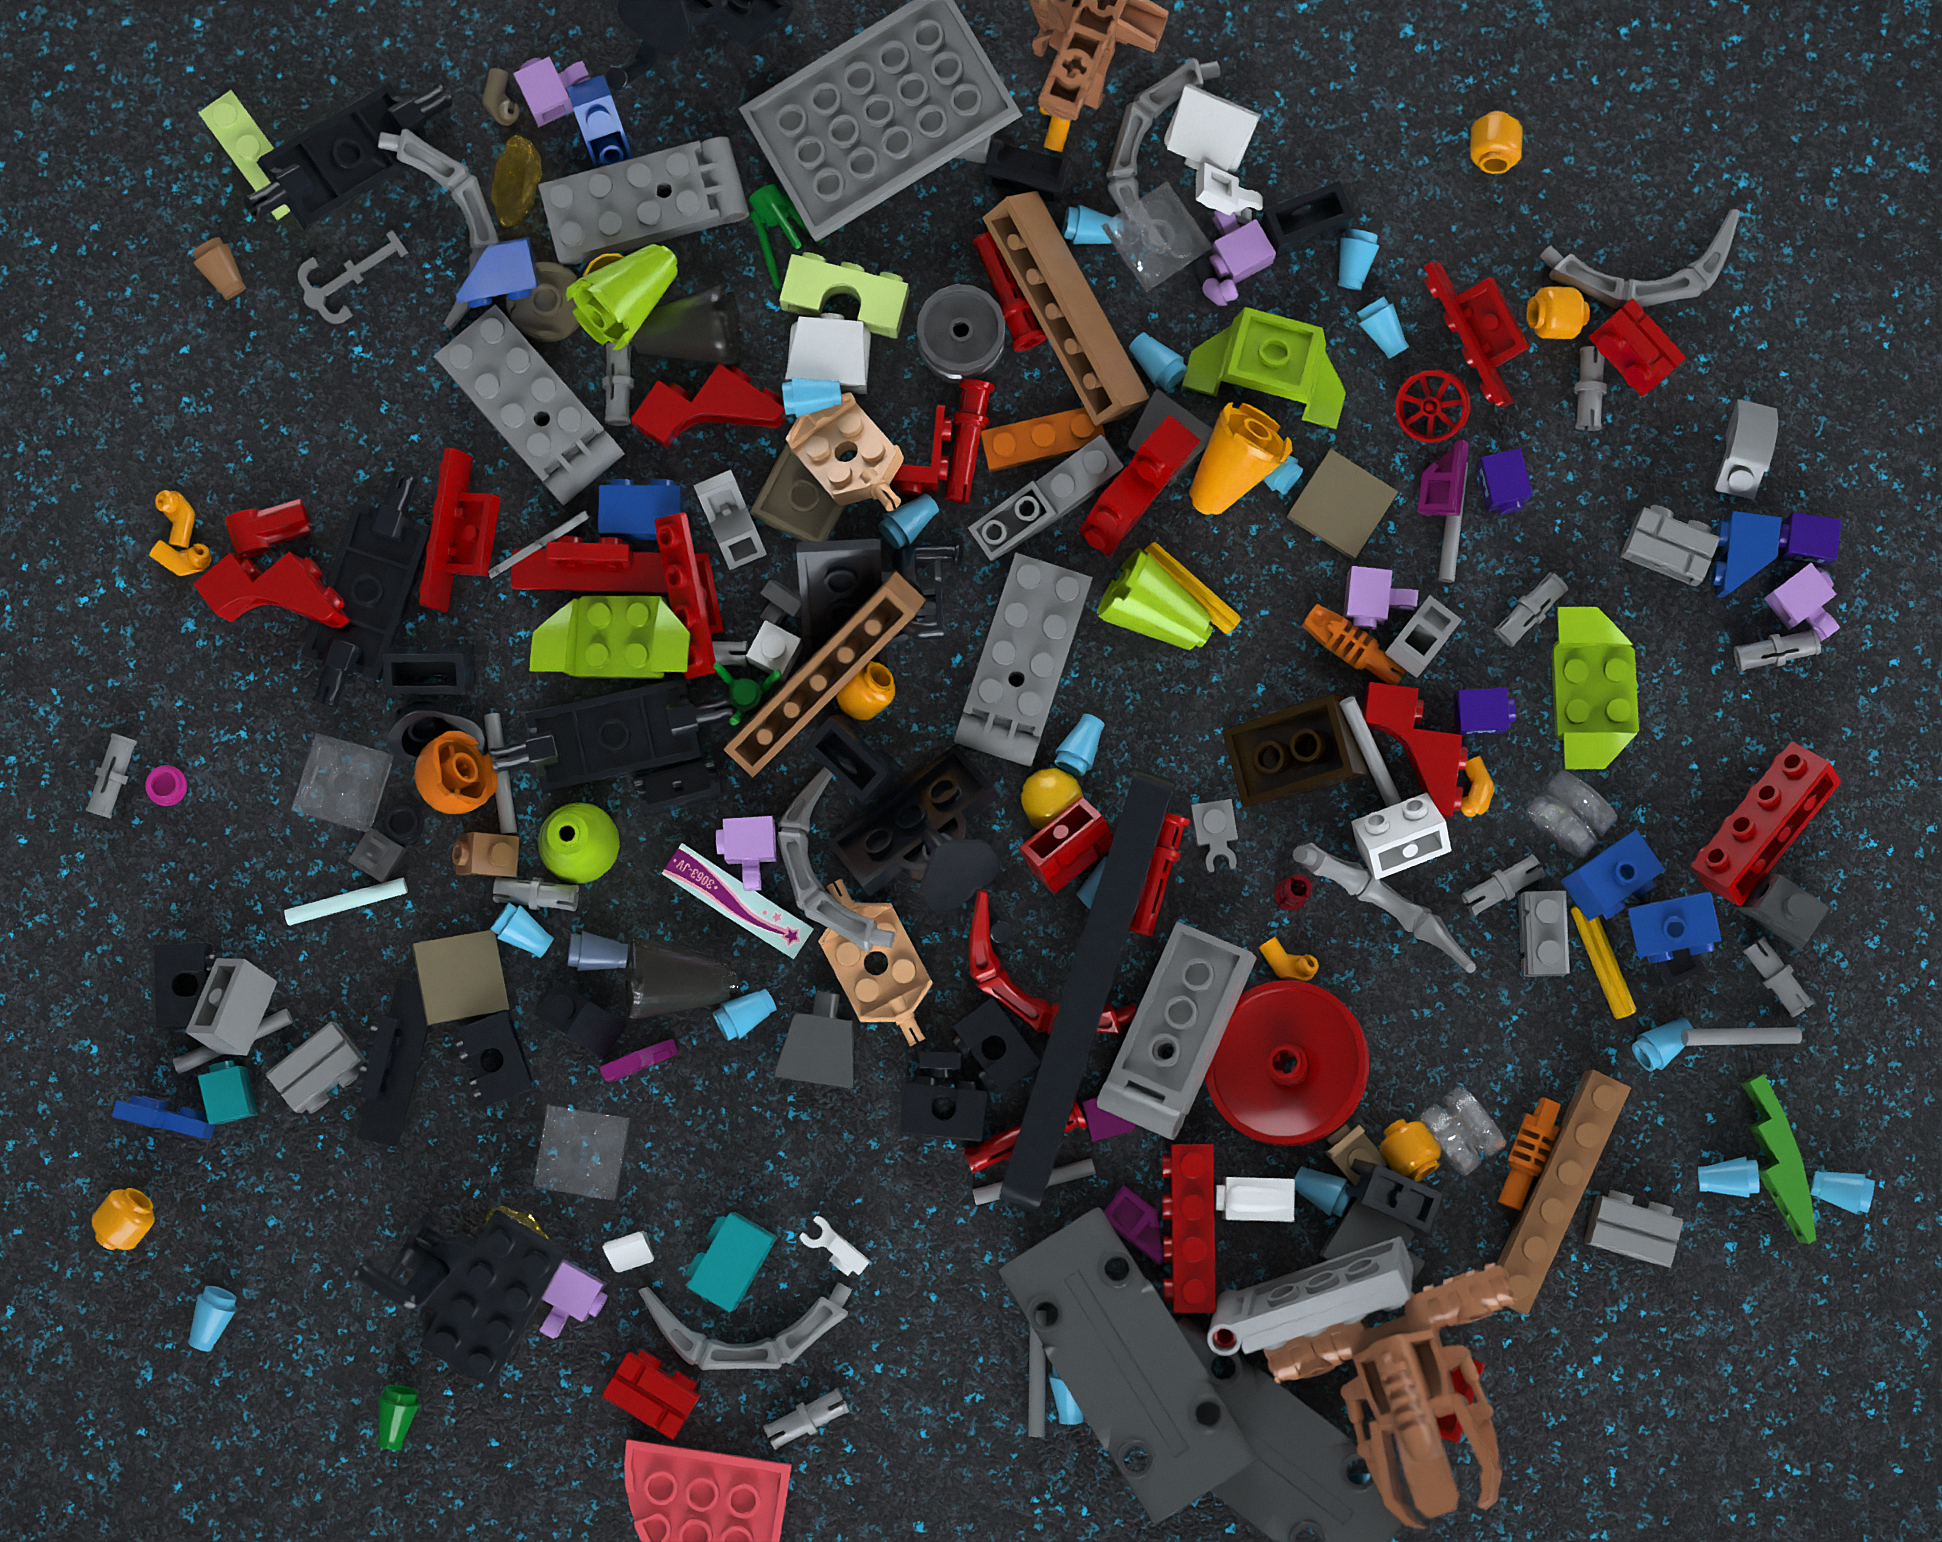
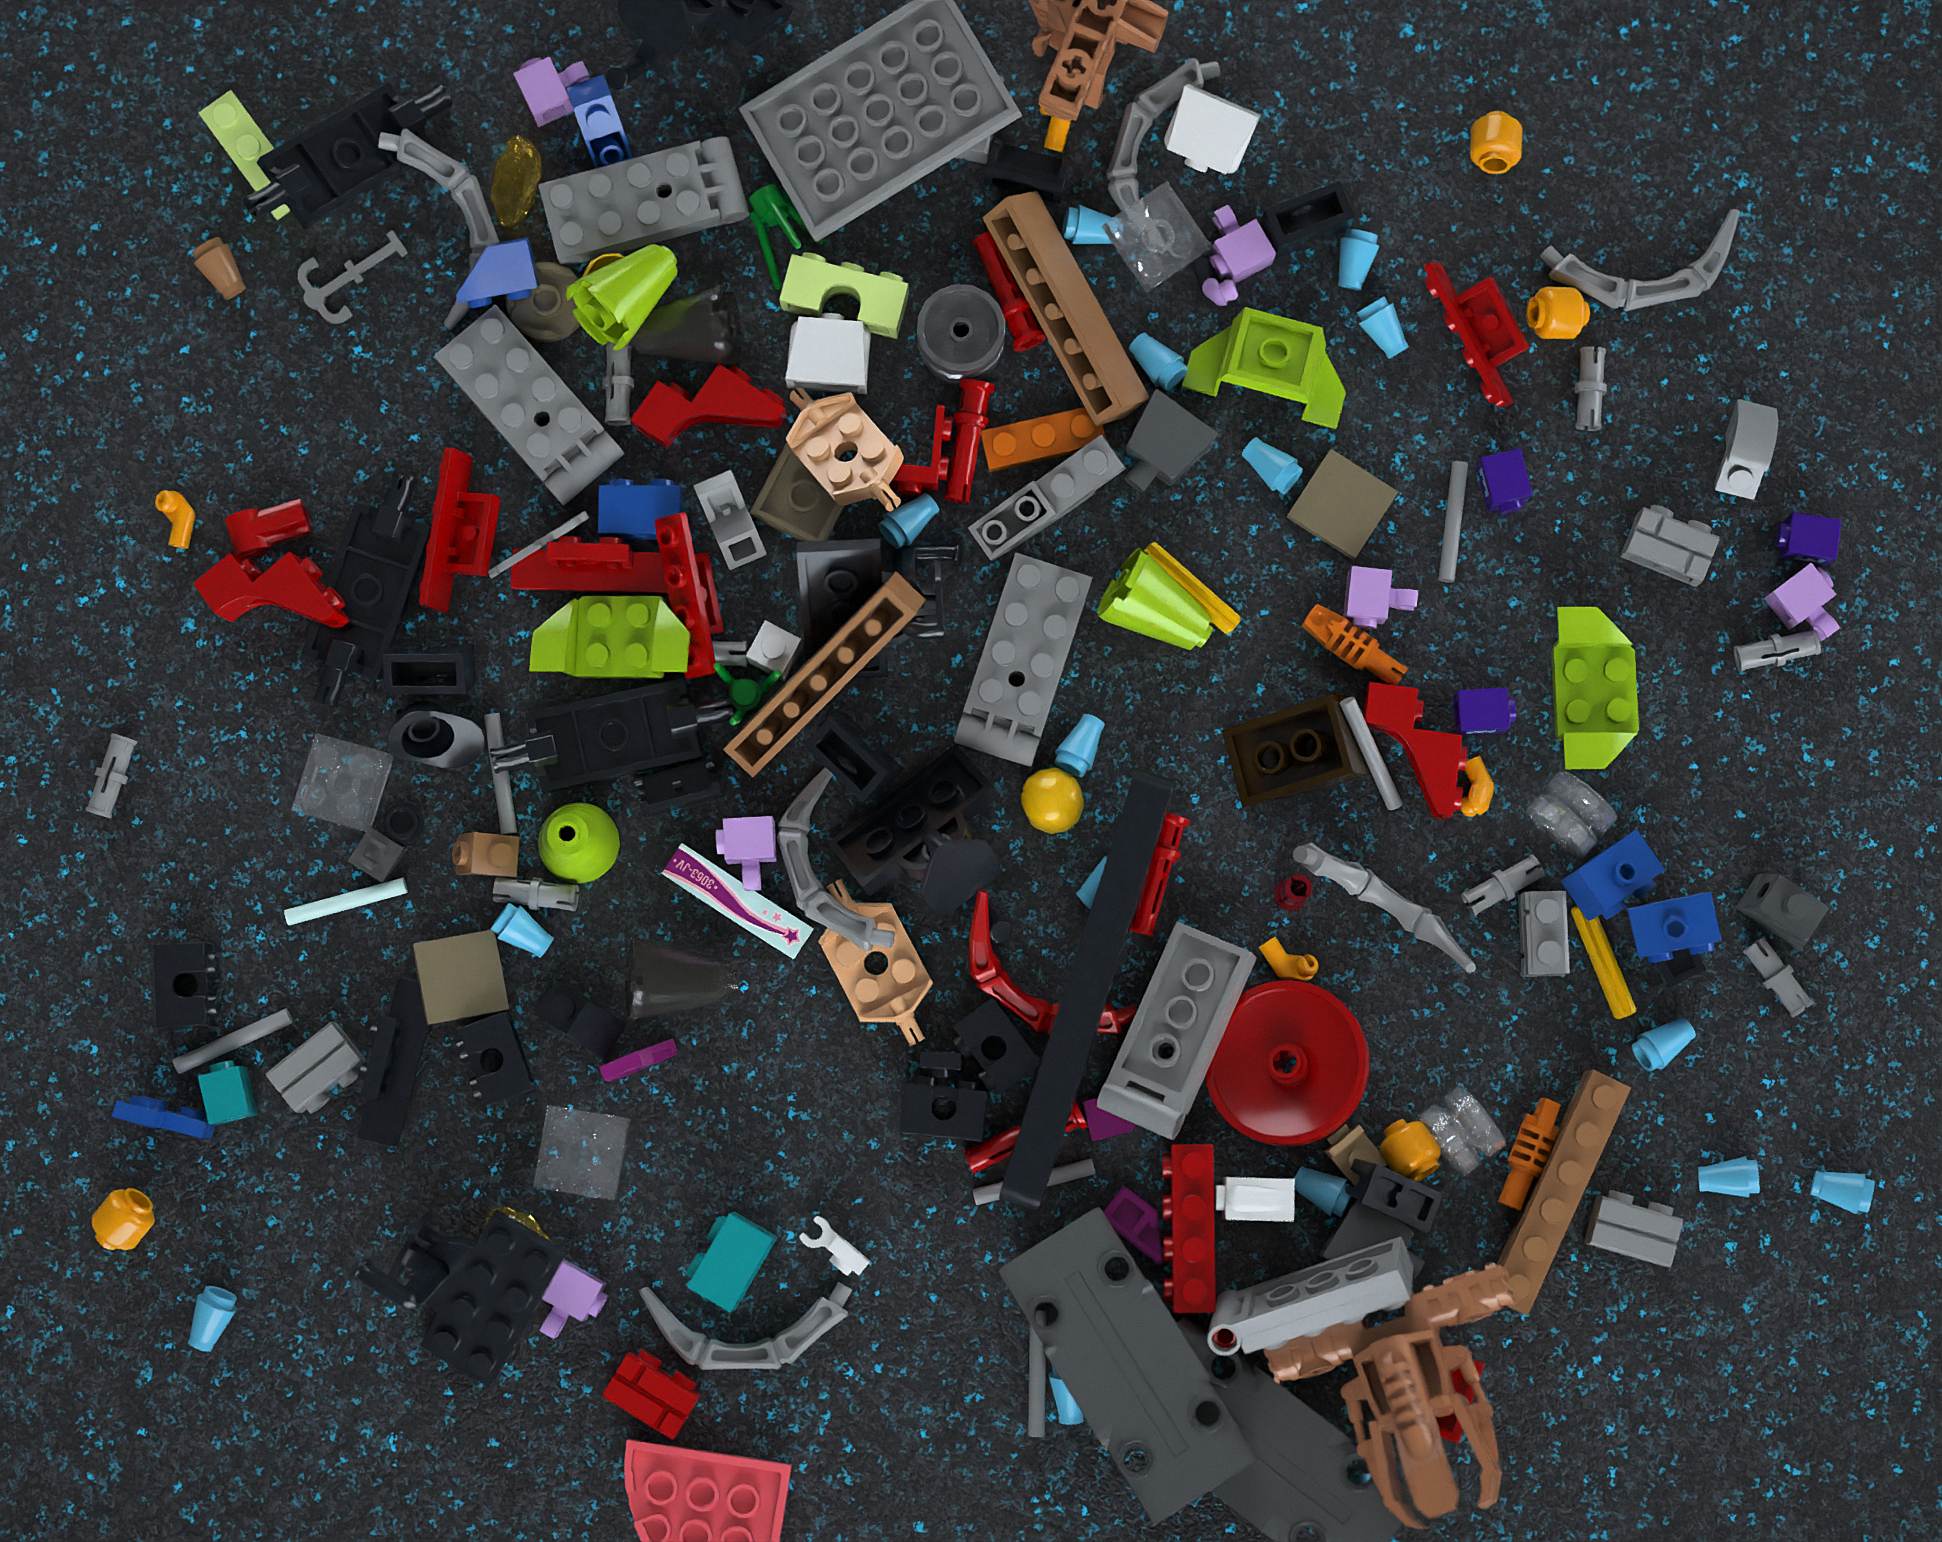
dark pink plate [145,765,187,806] -> none
light orange arm [149,540,211,576] -> none
light grey brick [186,958,277,1056] -> none
green cone [377,1385,420,1450] -> none
orange cylinder [414,731,497,814] -> none
dark tan arm [482,68,520,125] -> none
sand blue cone [567,931,628,971] -> none
white slope [603,1231,654,1272] -> none
medium azure cone [713,989,777,1041] -> none
flat silver tile [760,580,802,626] -> none
light grey pin [764,1388,850,1450] -> none
dark grey torso [774,991,855,1089] -> none
medium azure cone [782,377,842,418] -> none
light orange head [835,661,895,721] -> none
red brick [1019,797,1114,894] -> none
red arch [1078,414,1201,557] -> none
light orange cone [1189,402,1293,515] -> none
light grey plate [1190,799,1238,873] -> none
white plate [1196,162,1263,224] -> none
white brick [1351,793,1451,880] -> none
light grey brick [1384,595,1462,678] -> none
red wheel [1395,369,1471,443] -> none
magenta tile [1417,440,1469,516] -> none
light grey pin [1494,572,1569,647] -> none
red brick [1588,298,1686,397] -> none
light grey bar [1681,1027,1802,1046] -> none
red brick [1690,741,1841,907] -> none
blue slope [1711,511,1782,598] -> none
bright green slope [1741,1074,1816,1244] -> none

